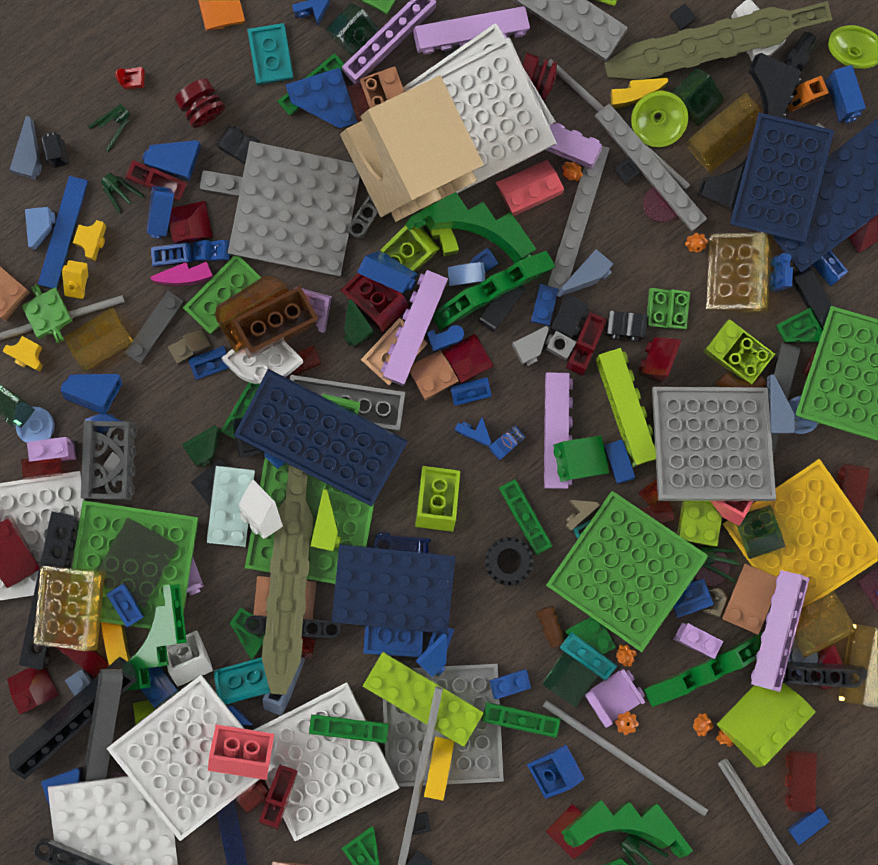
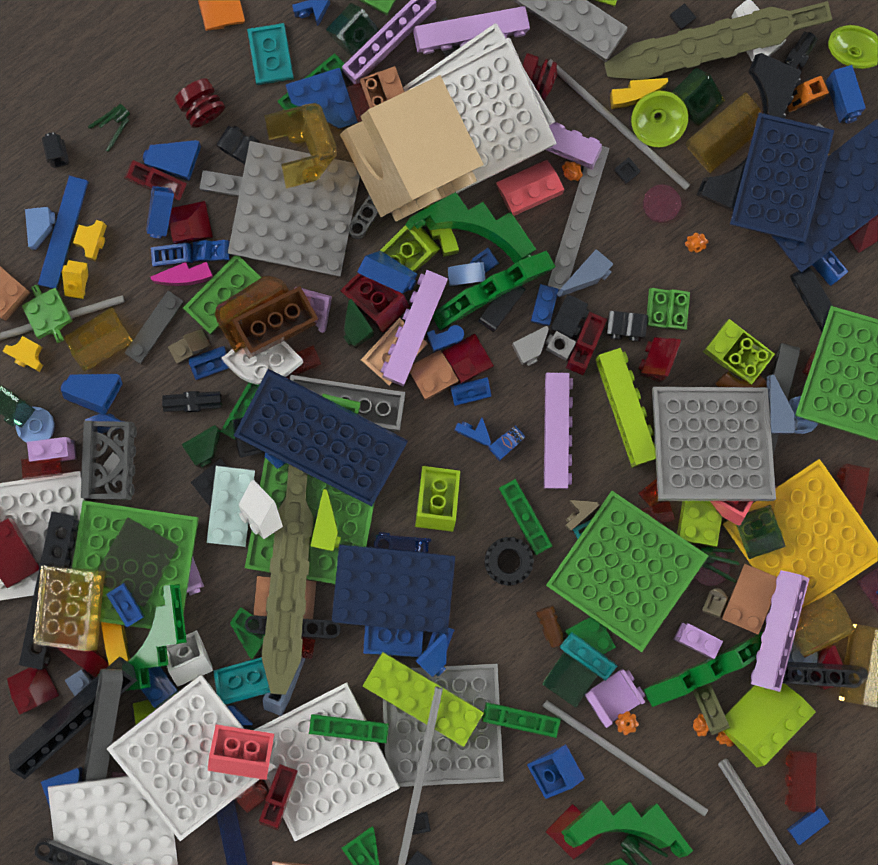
sand blue slope [10,116,42,180] -> none
dark green plant [101,173,145,213] -> none
red plate [115,67,145,90] -> none
yellow slope [424,736,454,800] -> none
blue plate [489,669,531,699] -> none
green panel [553,435,609,482] -> none
light grey plate [594,103,707,232] -> none
blue slope [604,439,635,484] -> none
orange plant [616,645,637,667] -> none
blue plate [673,578,714,618] -> none
clear yellow slope [706,232,772,312] -> none
blue plate [768,253,793,292] -> none
green wing [775,308,823,343] -> none
none -> black piece [162,391,222,412]
none -> clear yellow windscreen [264,103,337,189]
none -> olive plate [693,683,730,735]

